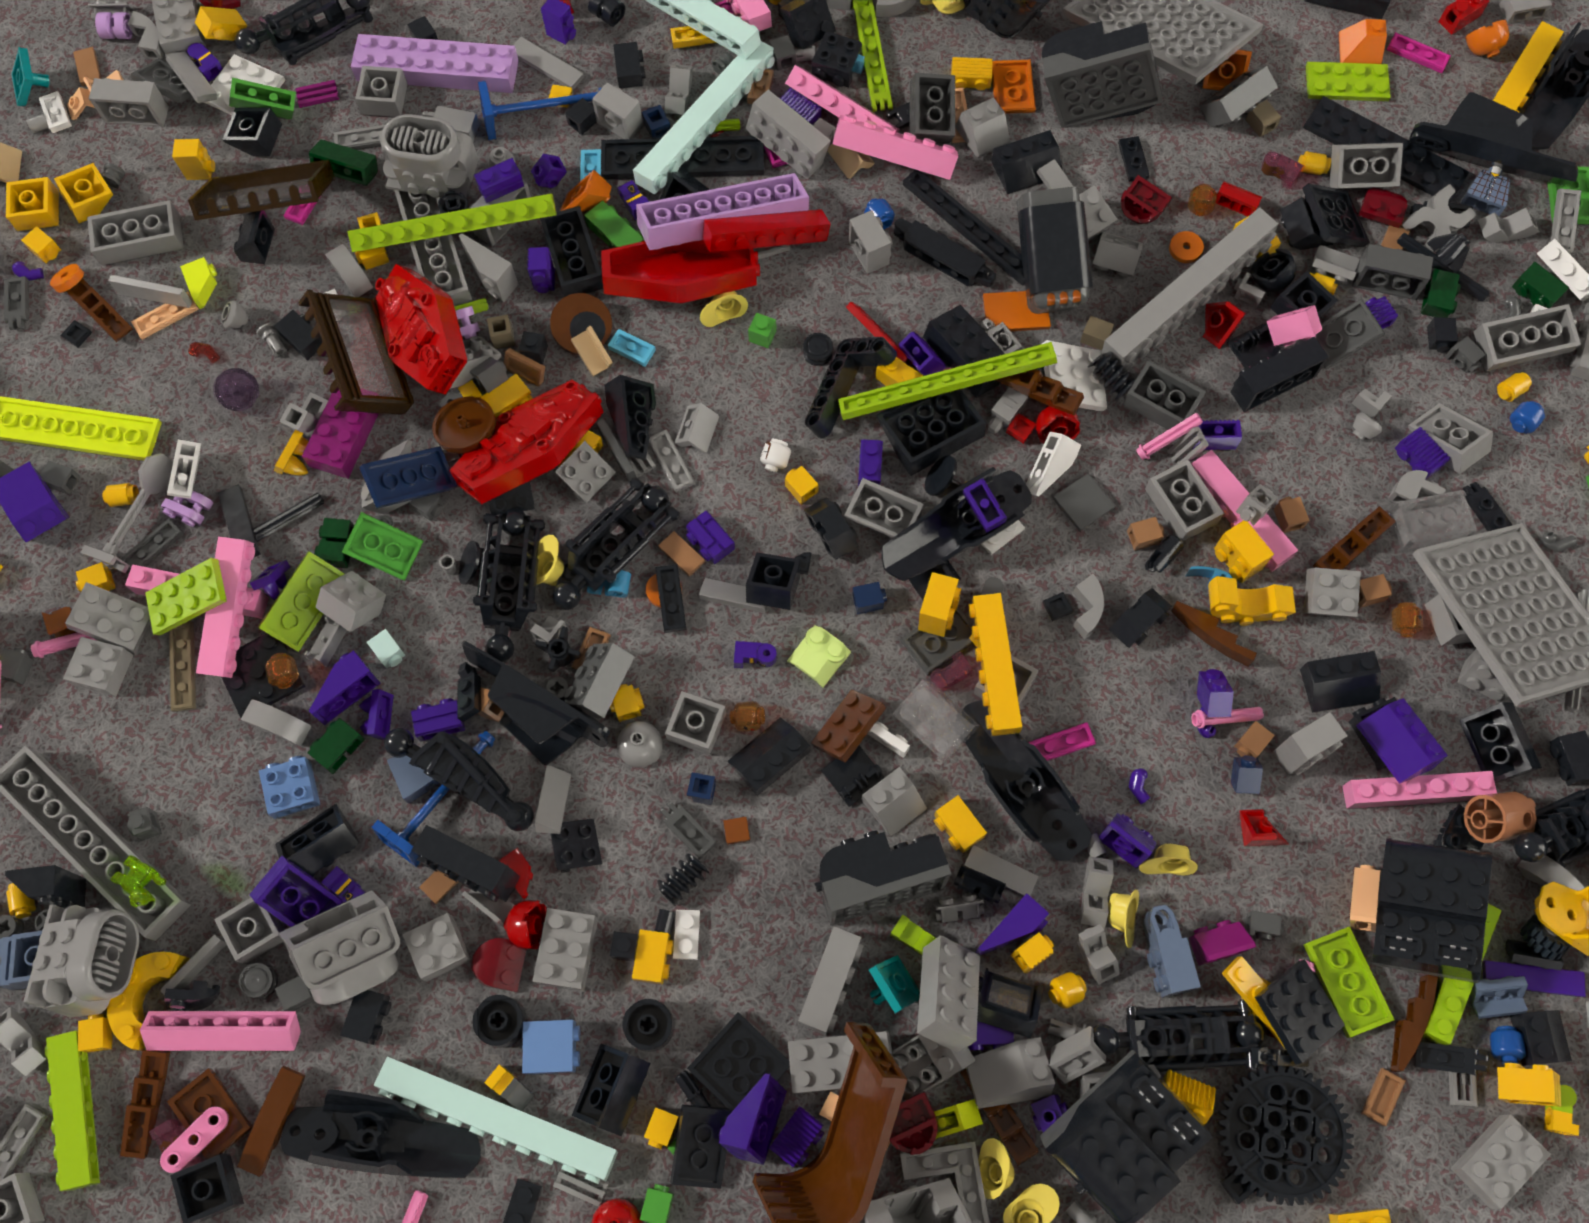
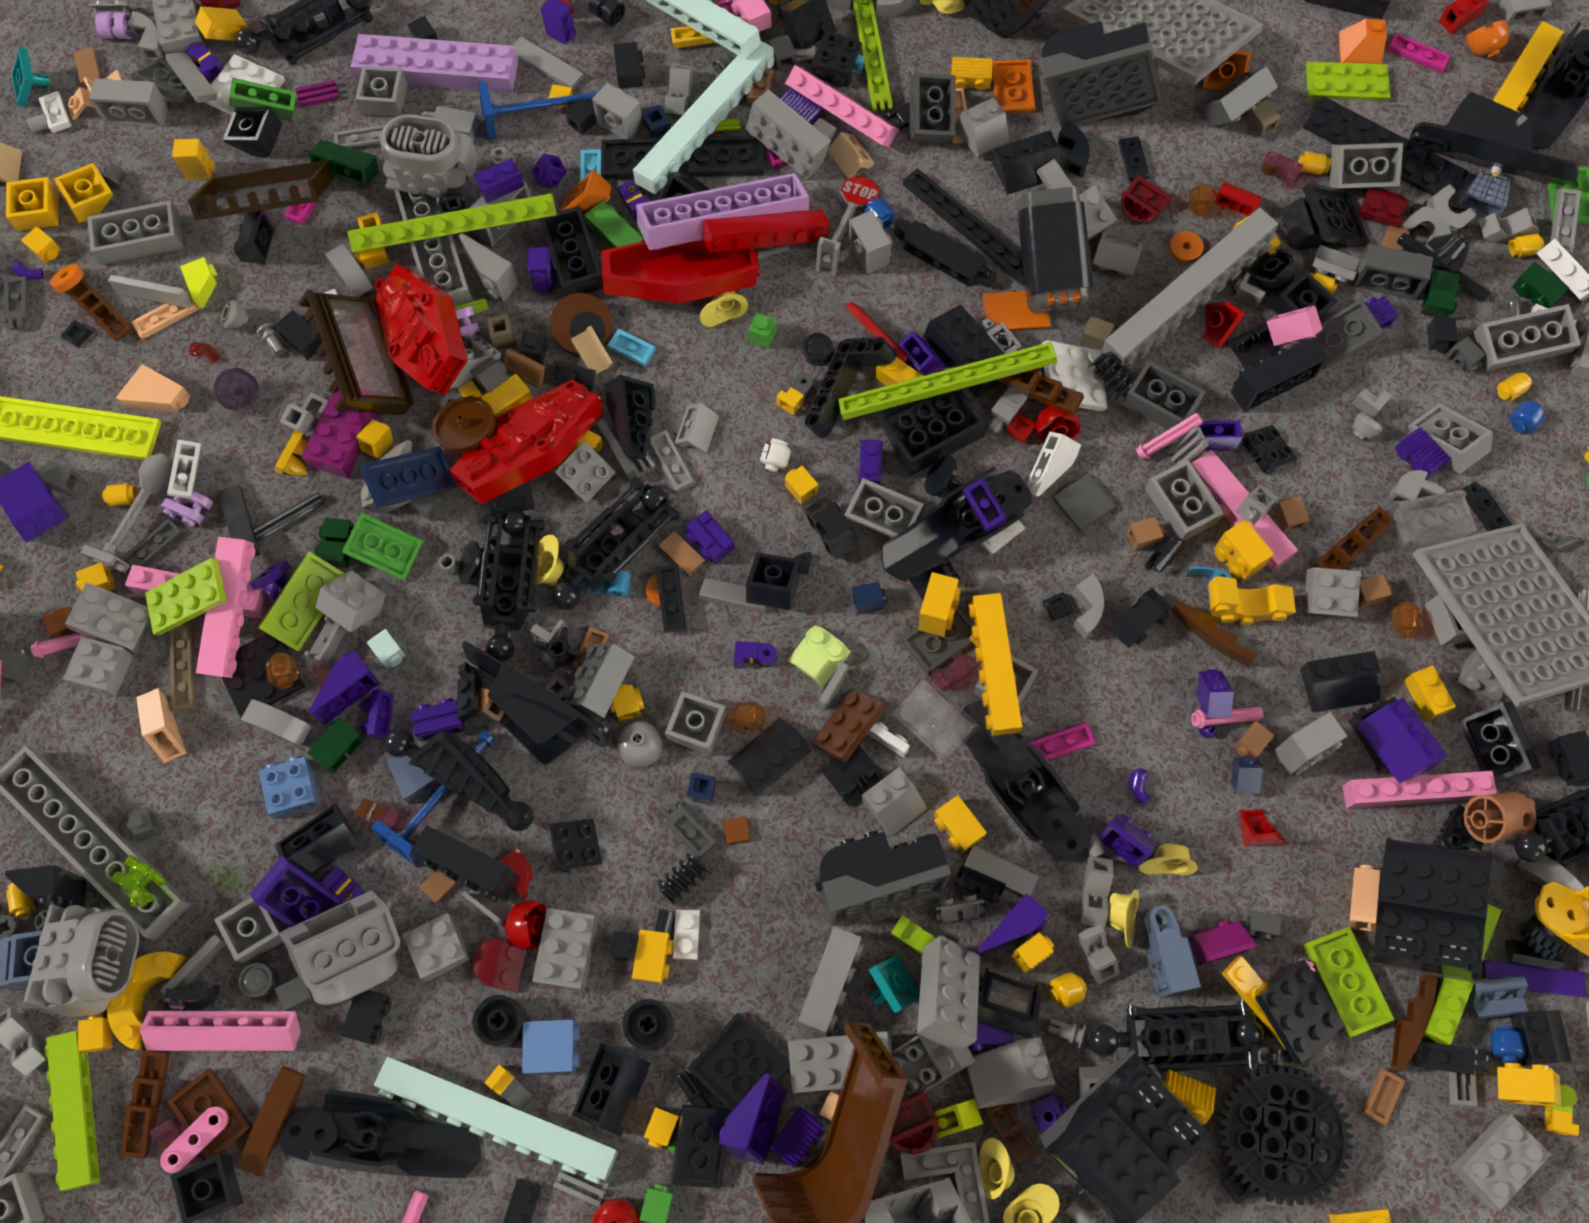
light grey slope [535,766,571,834] -> none
bright pink brick [833,114,958,180] -> none
light grey panel [1049,1026,1106,1084] -> none
none -> light nougat slope [116,364,190,413]
none -> light nougat slope [136,688,186,763]
none -> leg [354,798,404,833]
none -> yellow brick [356,419,394,458]
none -> black plate [550,360,596,391]
none -> leg [776,373,813,415]
none -> light grey piece [815,176,880,277]
none -> light grey tile [818,662,849,710]
none -> black brick [1057,120,1090,178]
none -> black hinge [1242,425,1297,475]
none -> yellow brick [1404,665,1456,721]
none -> yellow brick [1508,233,1544,258]

